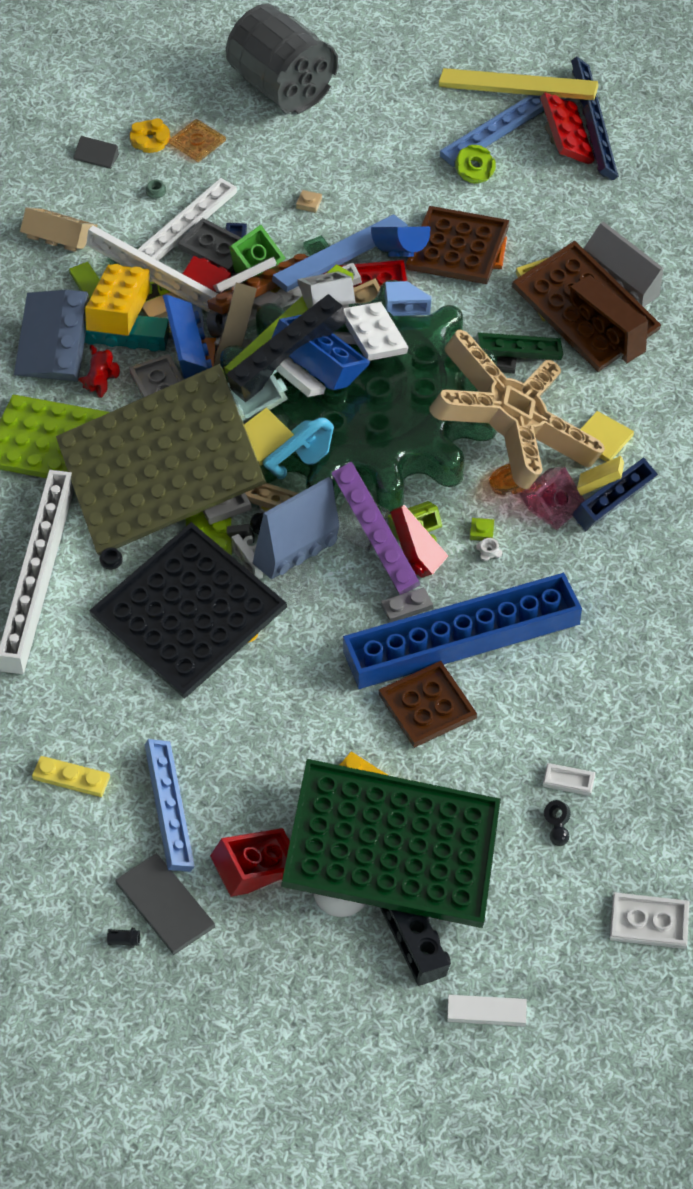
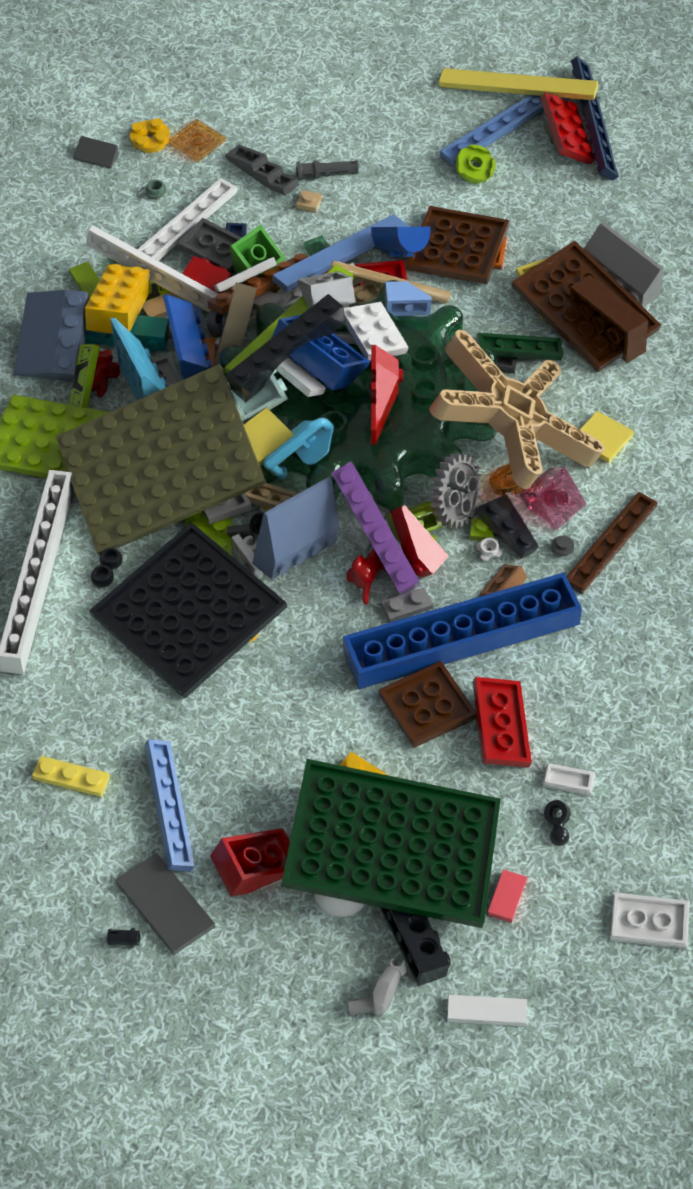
tan slope [20,207,97,252] -> none
dark grey piece [225,3,339,114] -> none
dark blue brick [571,457,658,532] -> none
light yellow tile [577,456,624,495] -> none
none -> lime tile [69,344,100,408]
none -> black plate [91,565,114,587]
none -> medium azure slope [110,317,167,400]
none -> dark grey slope [225,144,299,196]
none -> dark grey pin [296,160,359,180]
none -> tan axle [330,261,450,303]
none -> red animal [346,548,386,605]
none -> light grey arm [348,958,407,1016]
none -> wedge [371,345,403,444]
none -> light grey gear [430,453,483,528]
none -> red plate [472,677,532,768]
none -> black wing [475,494,539,559]
none -> medium nougat slope [479,564,527,596]
none -> coral tile [488,870,527,923]
none -> dark grey plate [551,535,575,556]
none -> reddish brown tile [566,492,658,594]

